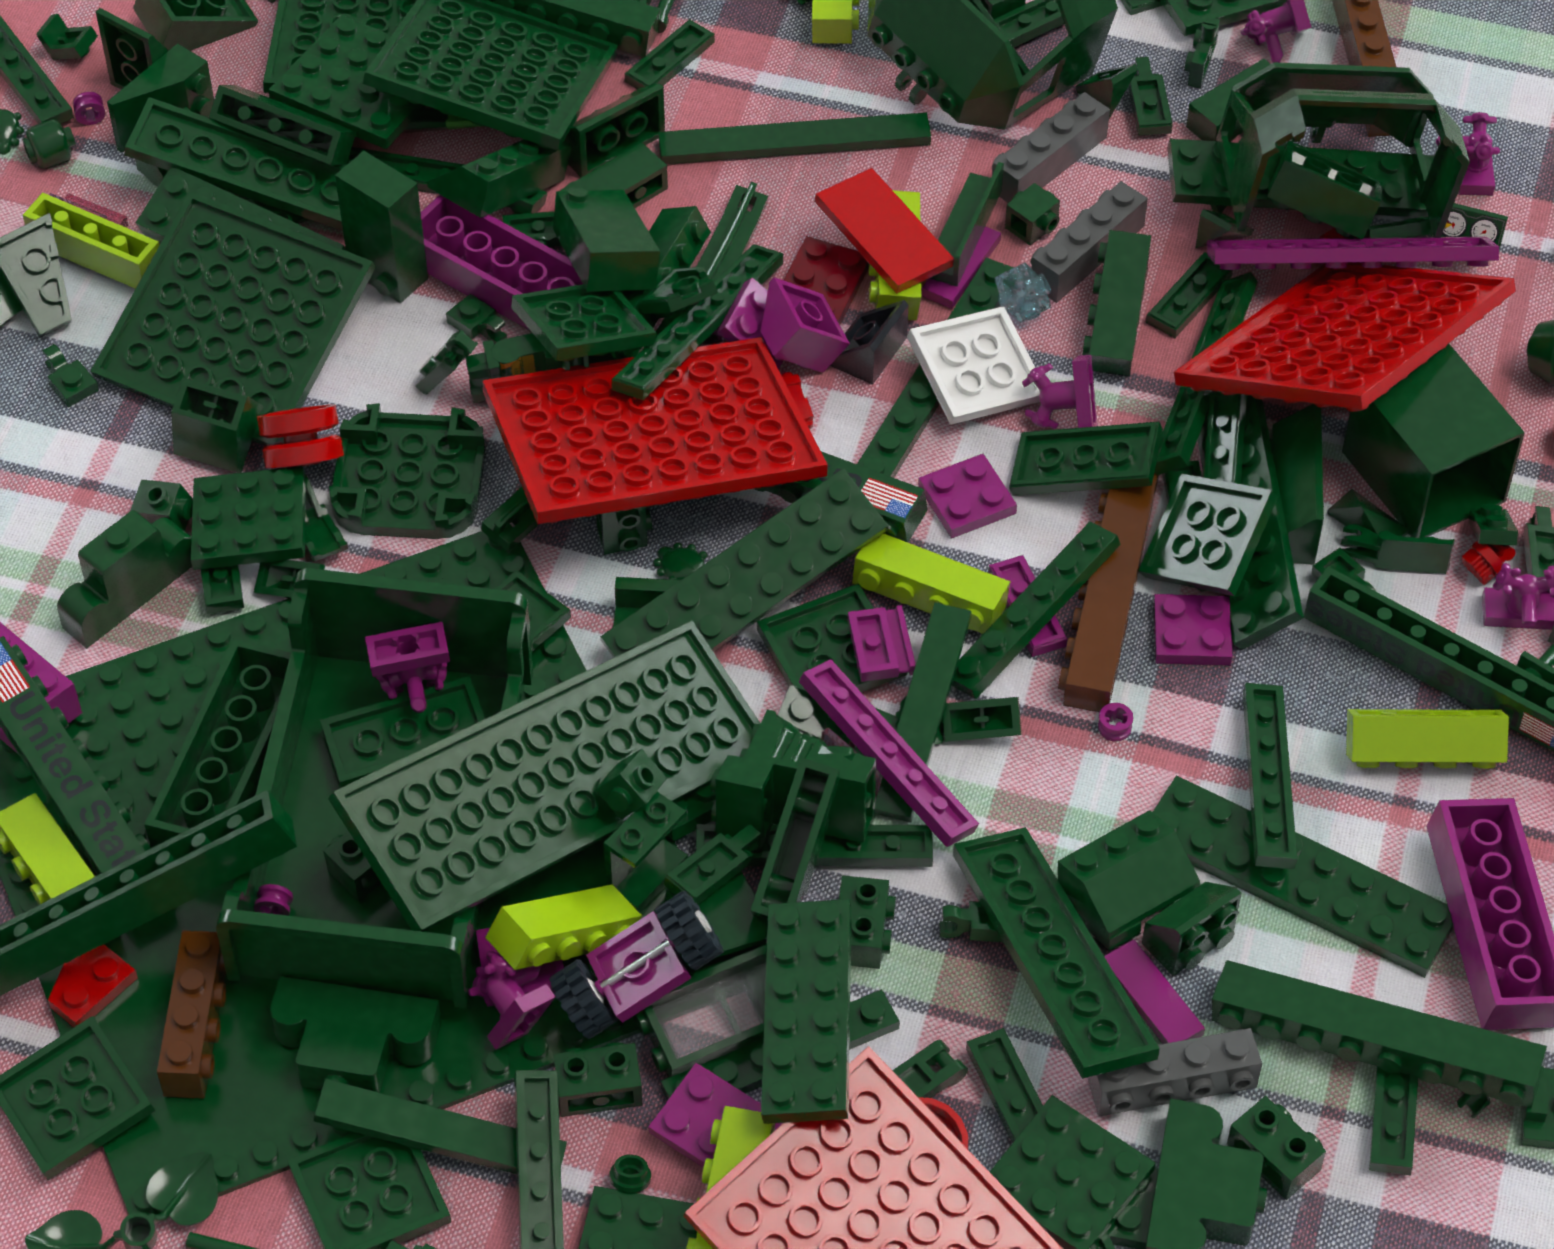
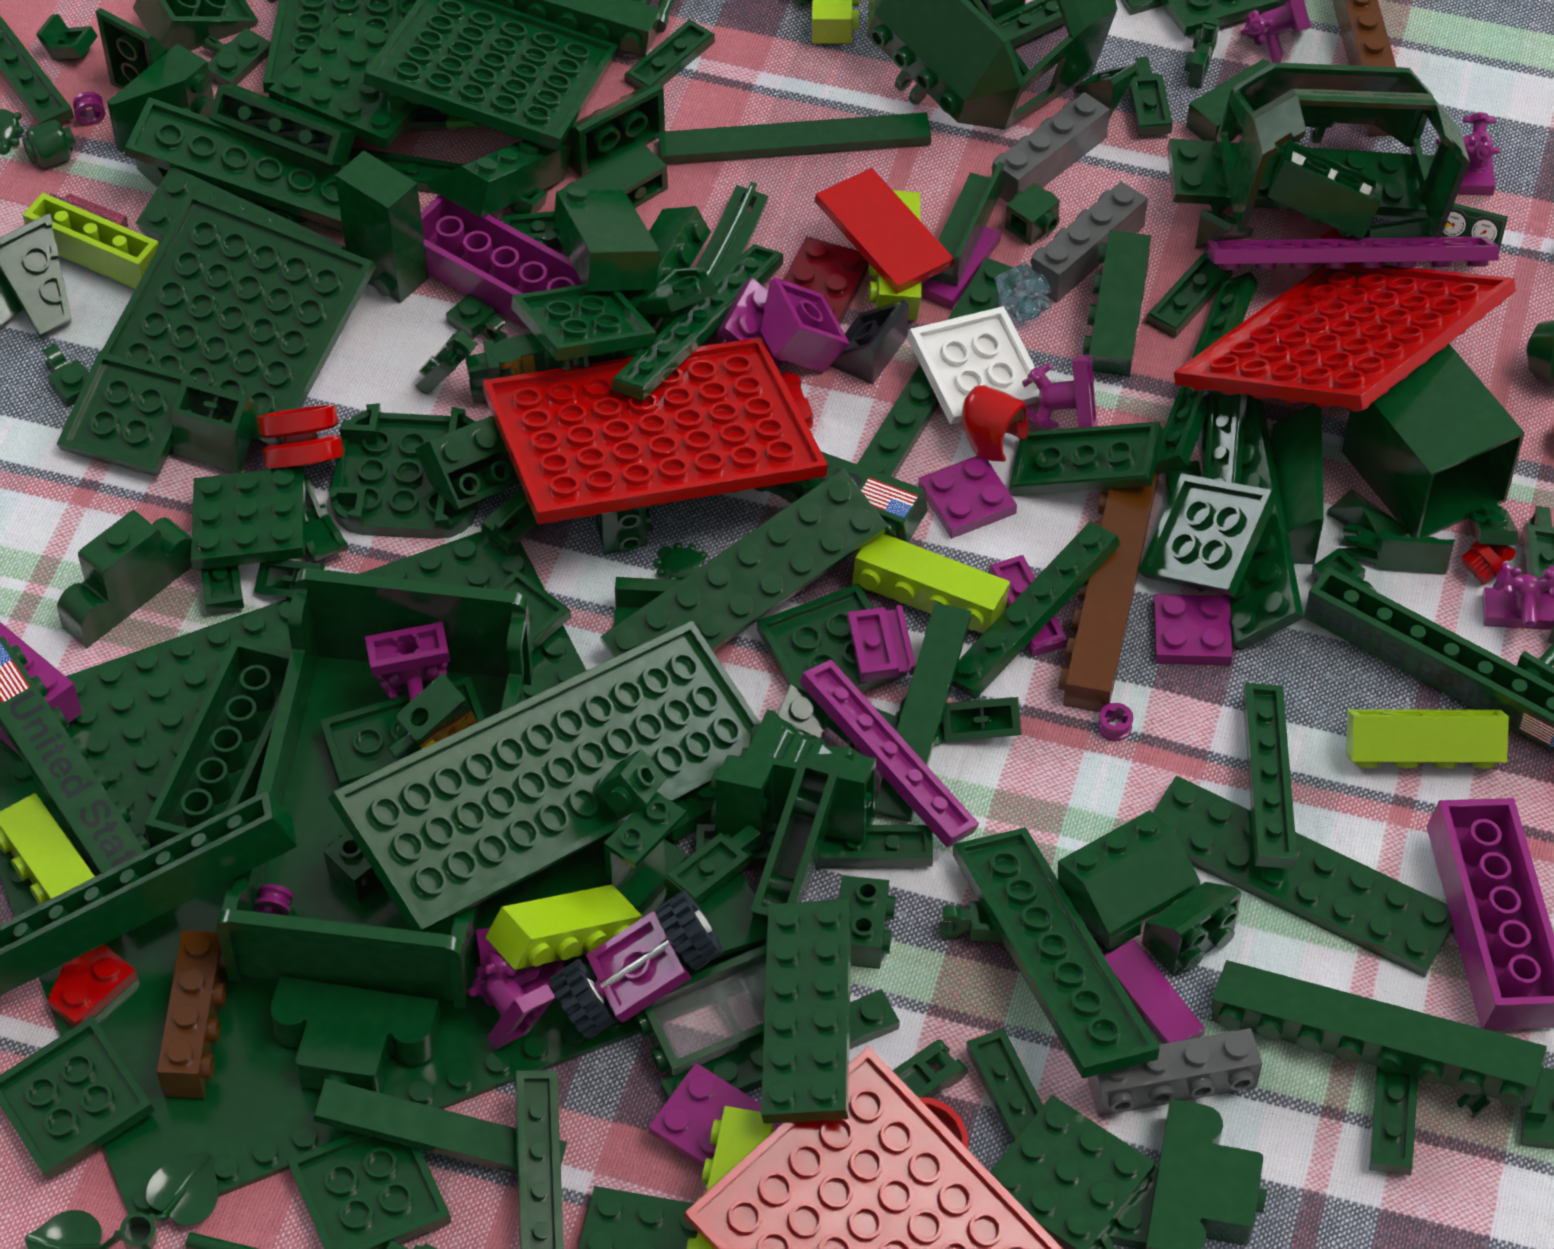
dark green brick [130,479,193,531] -> none
dark green brick [553,1042,643,1117] -> none
dark green plate [609,1154,651,1193] -> none
dark green brick [1226,1095,1326,1200] -> none
none -> dark green plate [57,351,199,476]
none -> dark green plate [203,28,271,85]
none -> dark green torso [386,673,478,761]
none -> dark green slope [415,415,520,510]
none -> red piece [961,385,1028,462]

